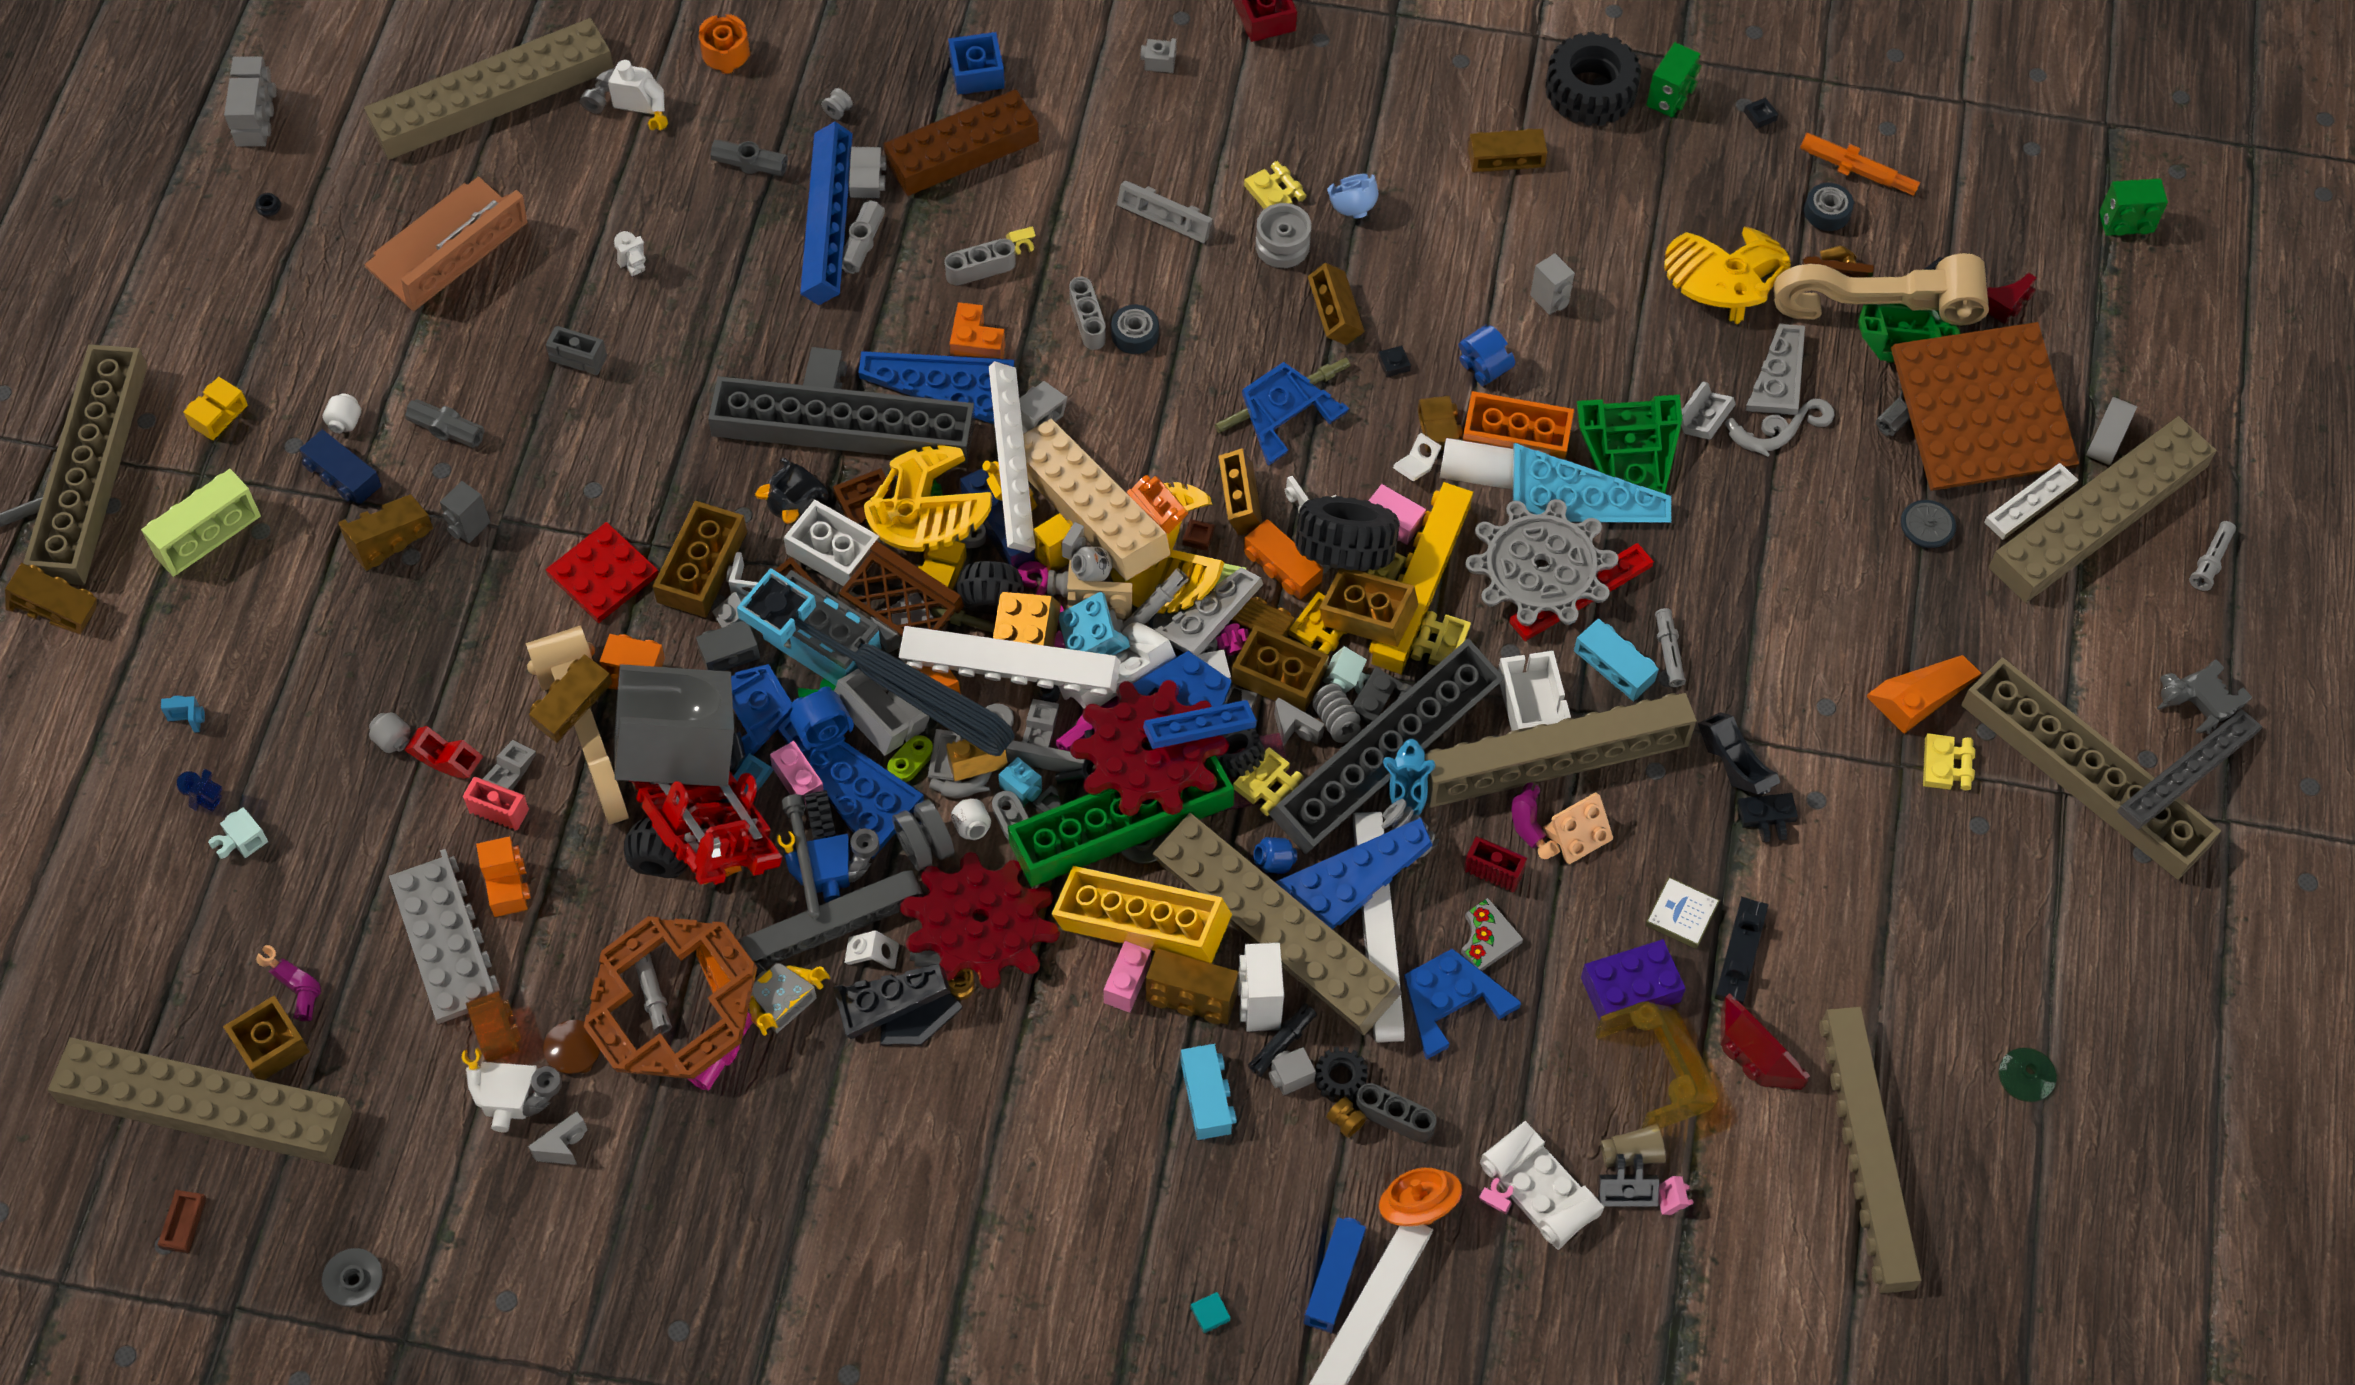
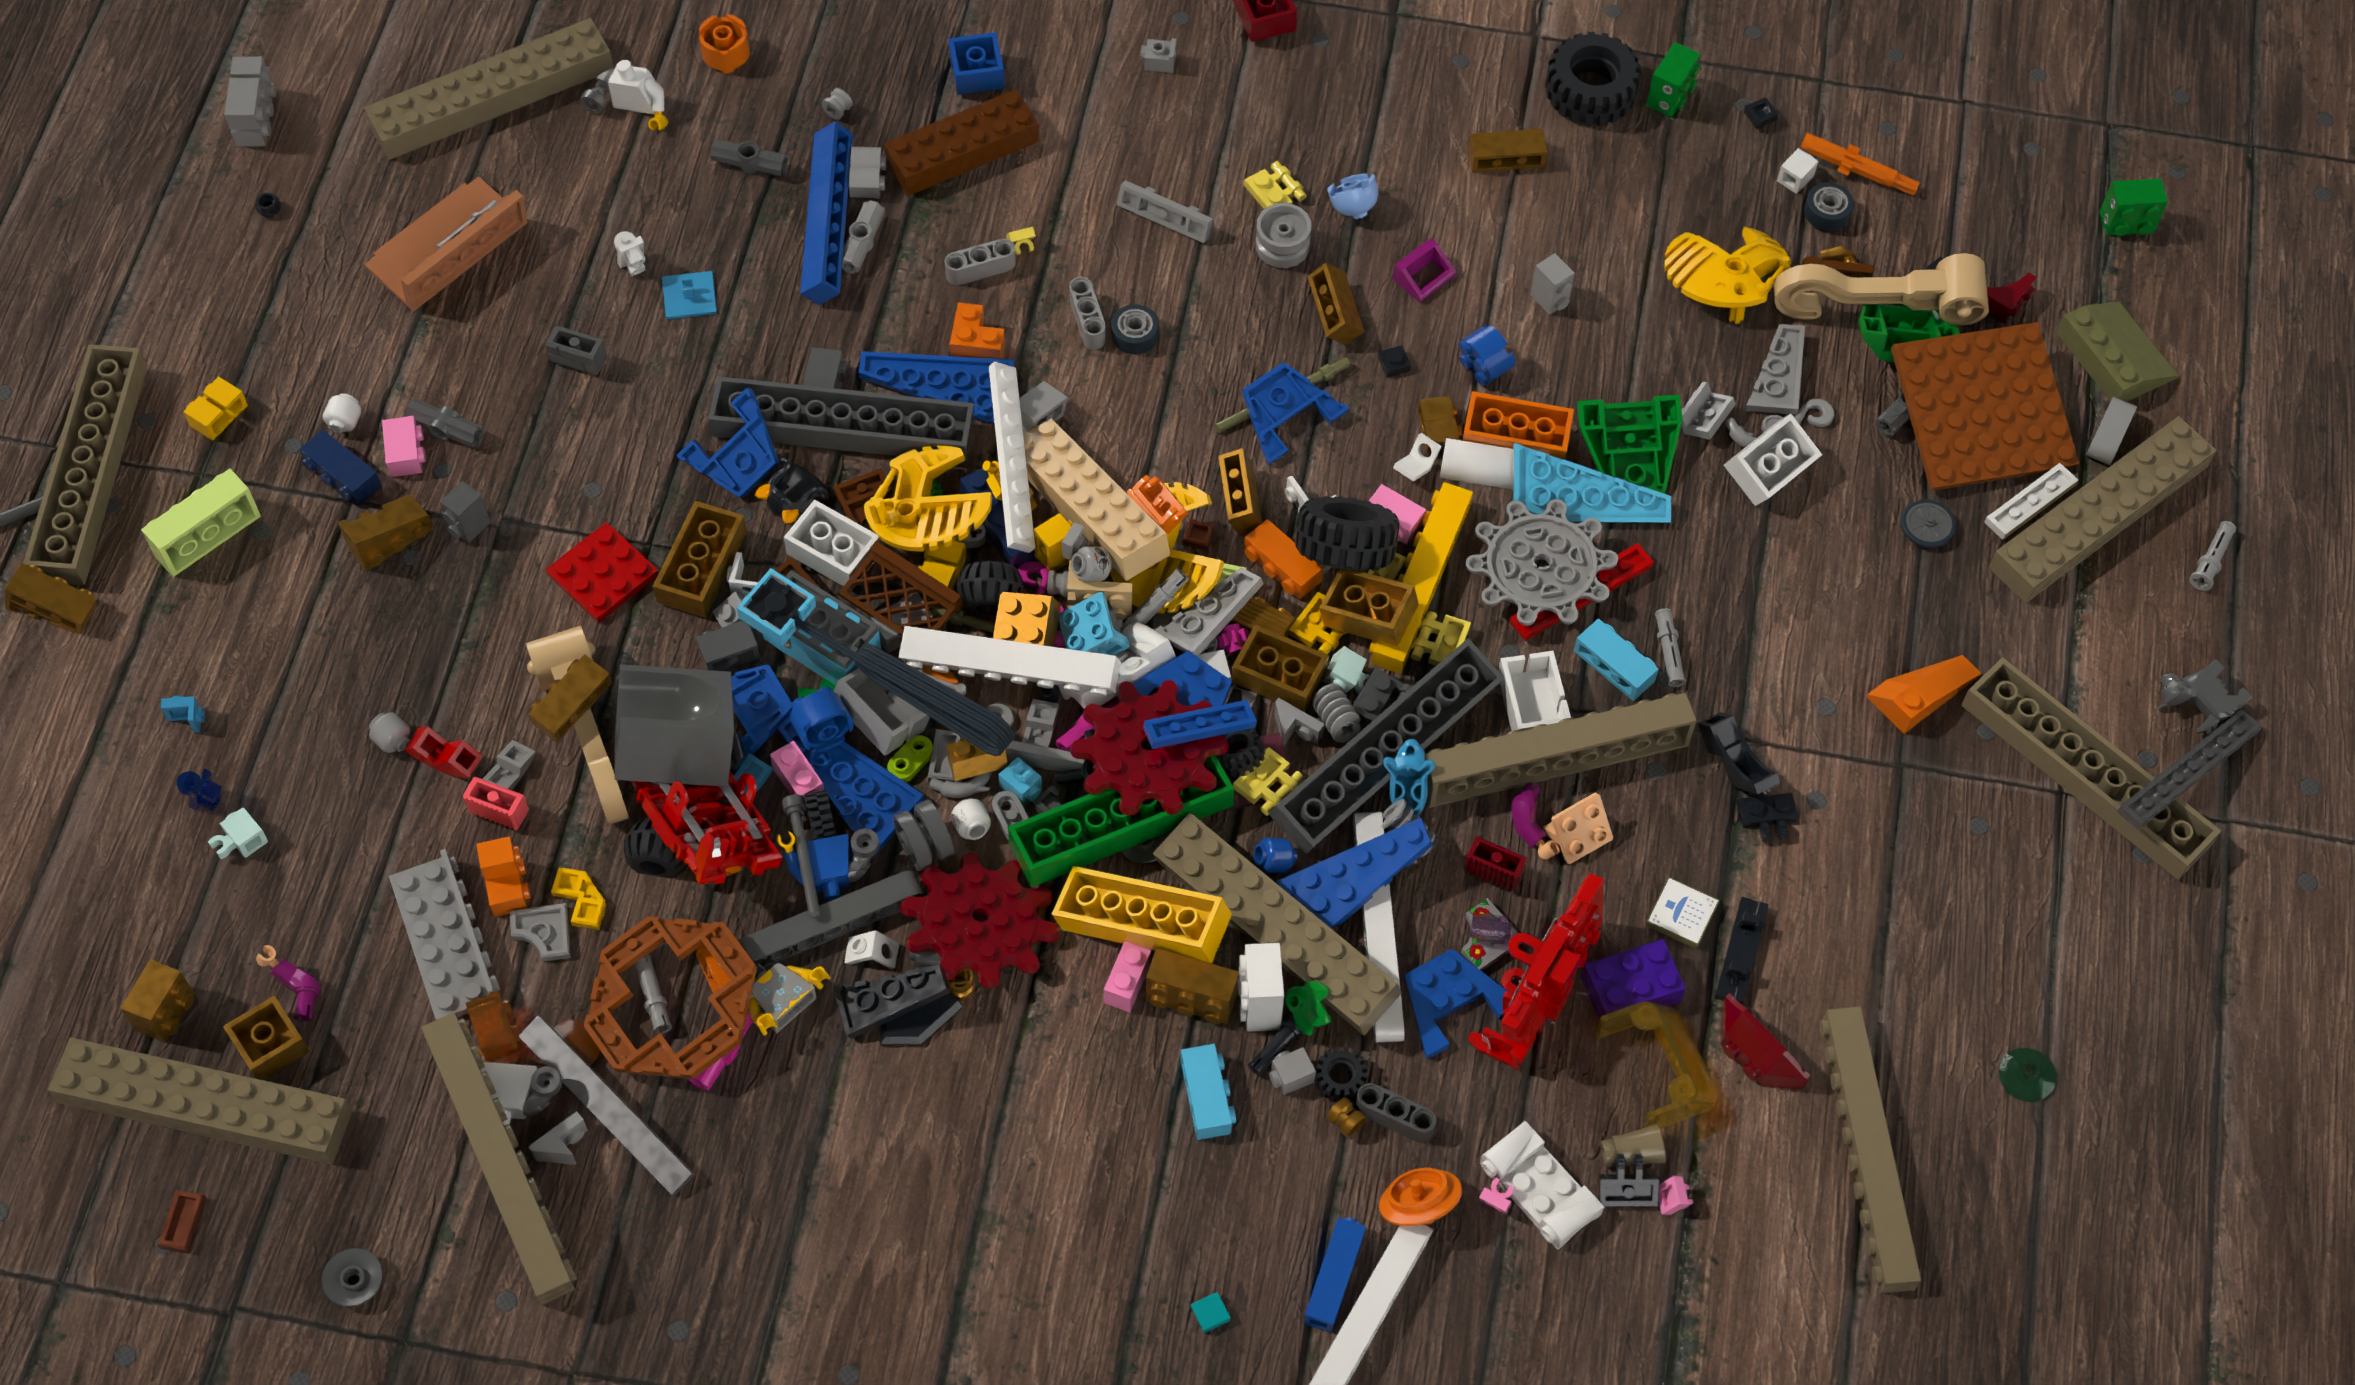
orange brick [599,634,665,690] -> none
light yellow plate [1923,733,1976,790] -> none
none -> pearl gold brick [120,959,195,1043]
none -> bright pink brick [382,416,426,477]
none -> dark tan brick [421,1013,577,1305]
none -> light grey tile [510,903,571,962]
none -> flat silver tile [519,1015,695,1196]
none -> yellow tile [551,867,607,930]
none -> dark azure piece [662,271,717,320]
none -> blue wing [677,388,780,498]
none -> light grey hinge [917,669,966,695]
none -> green plate [1285,981,1331,1036]
none -> magenta tile [1393,238,1457,302]
none -> red piece [1468,873,1604,1071]
none -> clear purple brick [1470,913,1512,944]
none -> white brick [1724,414,1822,506]
none -> white brick [1777,148,1818,194]
none -> olive slope [2056,301,2179,402]

